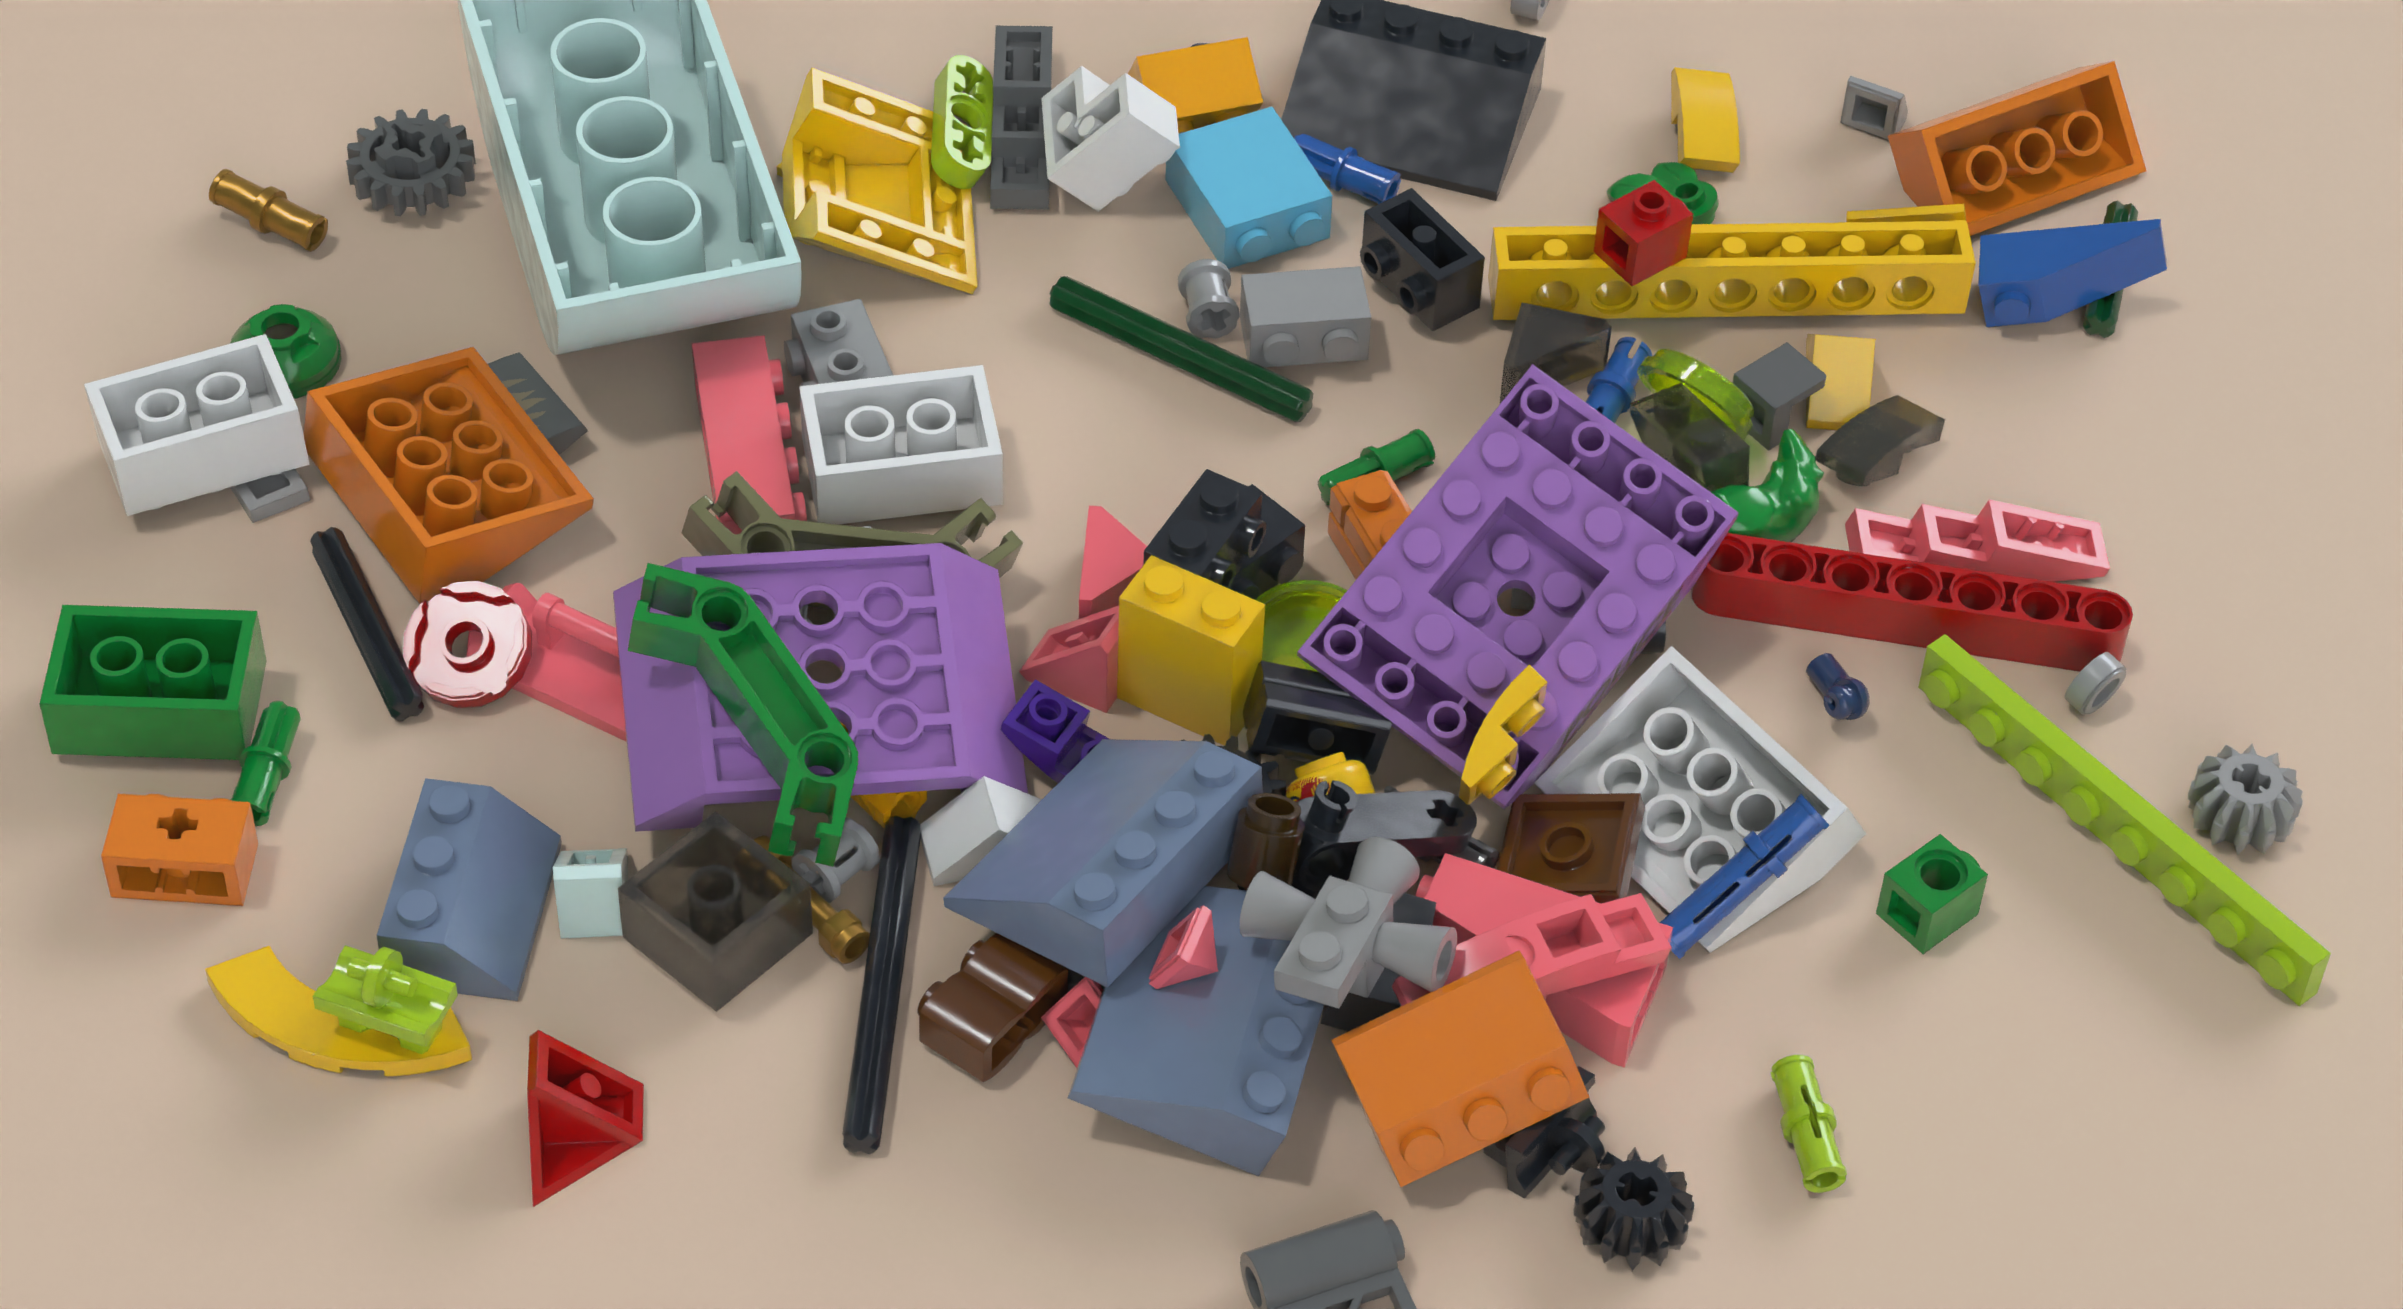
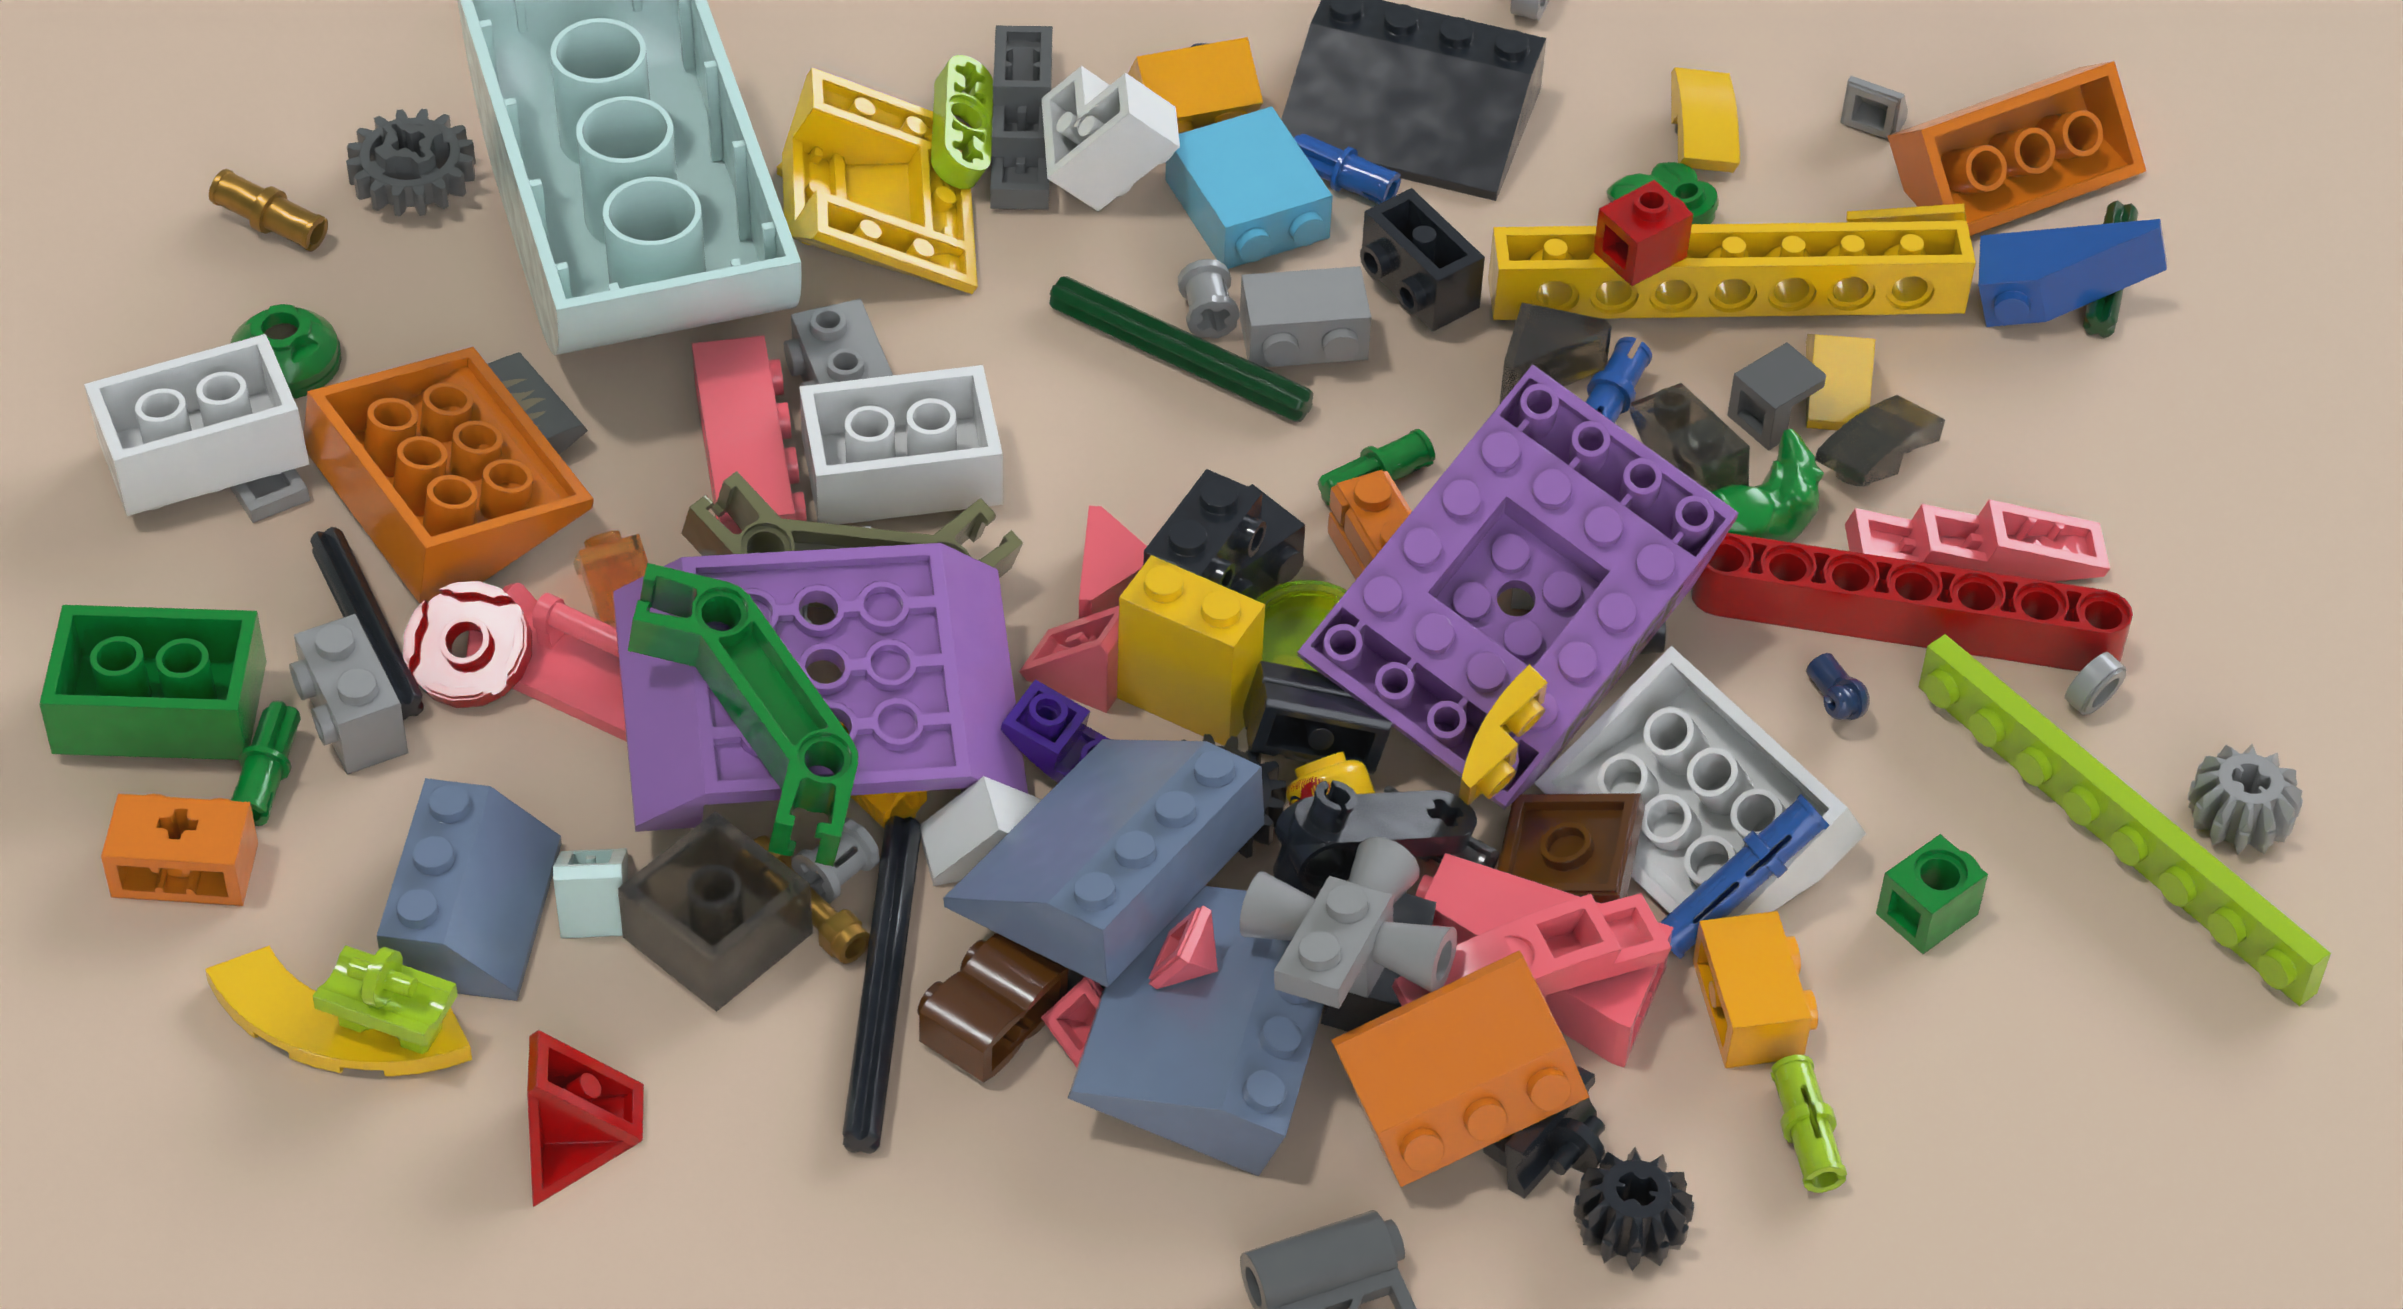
dark brown brick [1227,793,1305,891] -> none
clear neon green piece [1637,349,1754,441] -> none
none -> light grey brick [289,614,408,774]
none -> clear orange bracket [573,530,648,624]
none -> light orange brick [1693,911,1818,1068]

